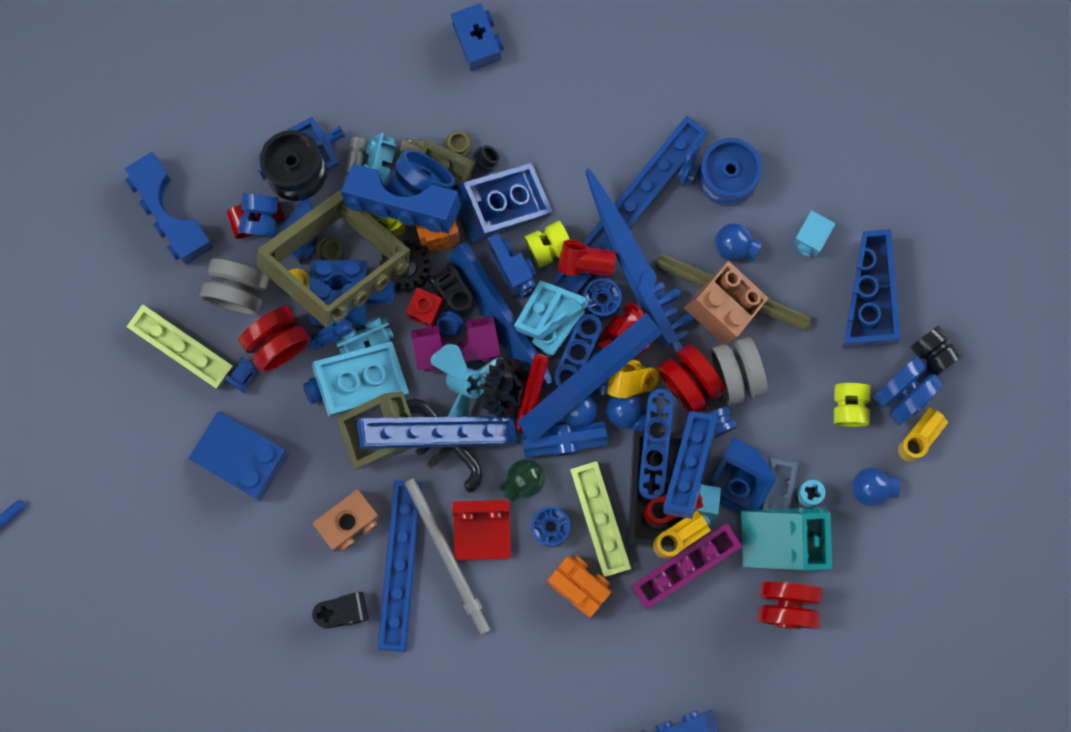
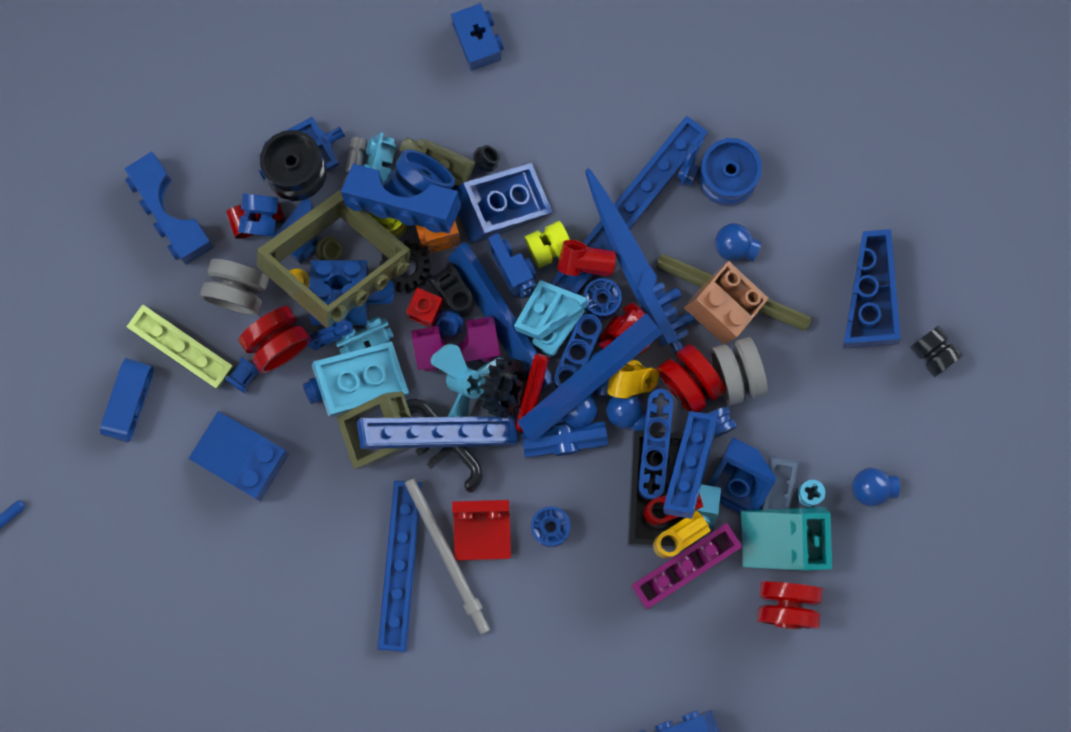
nougat brick [312,489,380,552] -> none
black piece [312,592,369,629] -> none
olive plate [445,131,472,156] -> none
clear green piece [499,459,545,503] -> none
orange brick [546,555,612,619] -> none
yellowish green plate [570,461,631,577] -> none
medium azure brick [792,210,836,257] -> none
neon yellow wheel [833,383,871,427] -> none
blue wheel [872,355,944,426] -> none
yellow piece [898,407,948,462] -> none
none -> blue beam [100,358,154,443]

